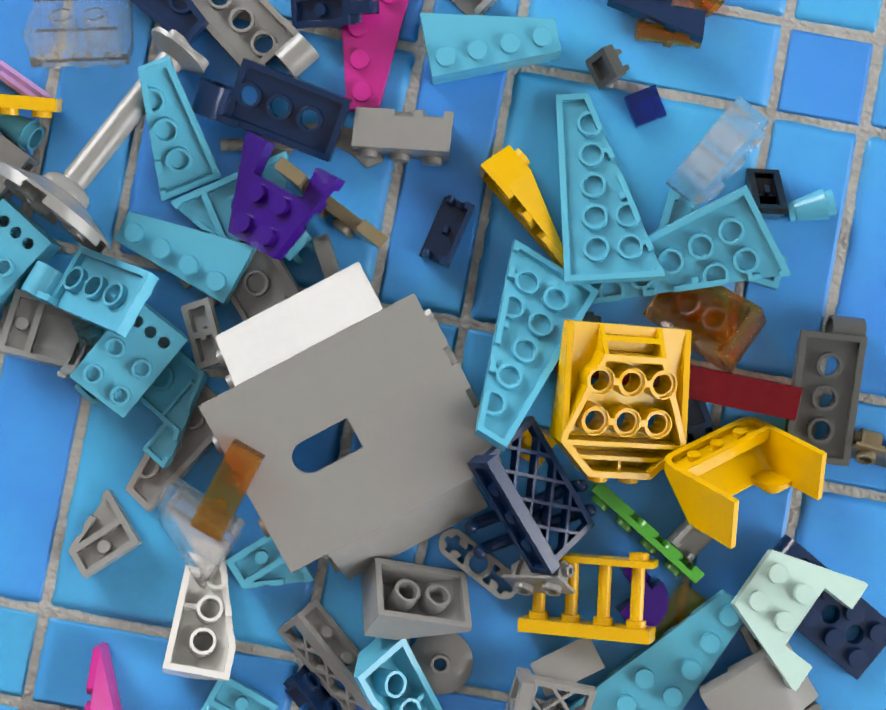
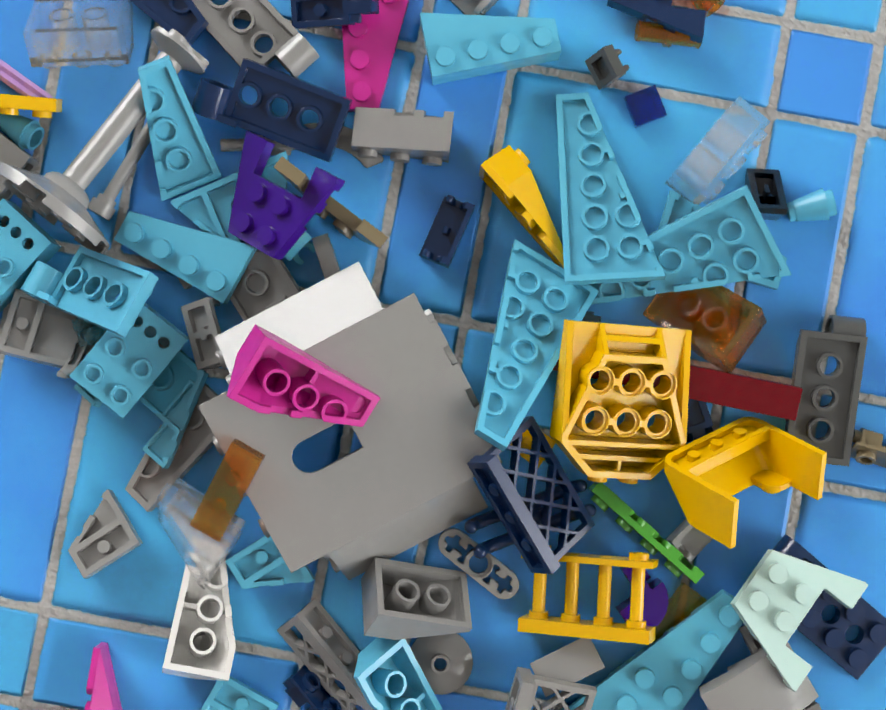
light grey hinge [502,560,575,596] -> none
none -> light grey piece [88,122,151,221]
none -> dark pink wedge [227,324,380,427]

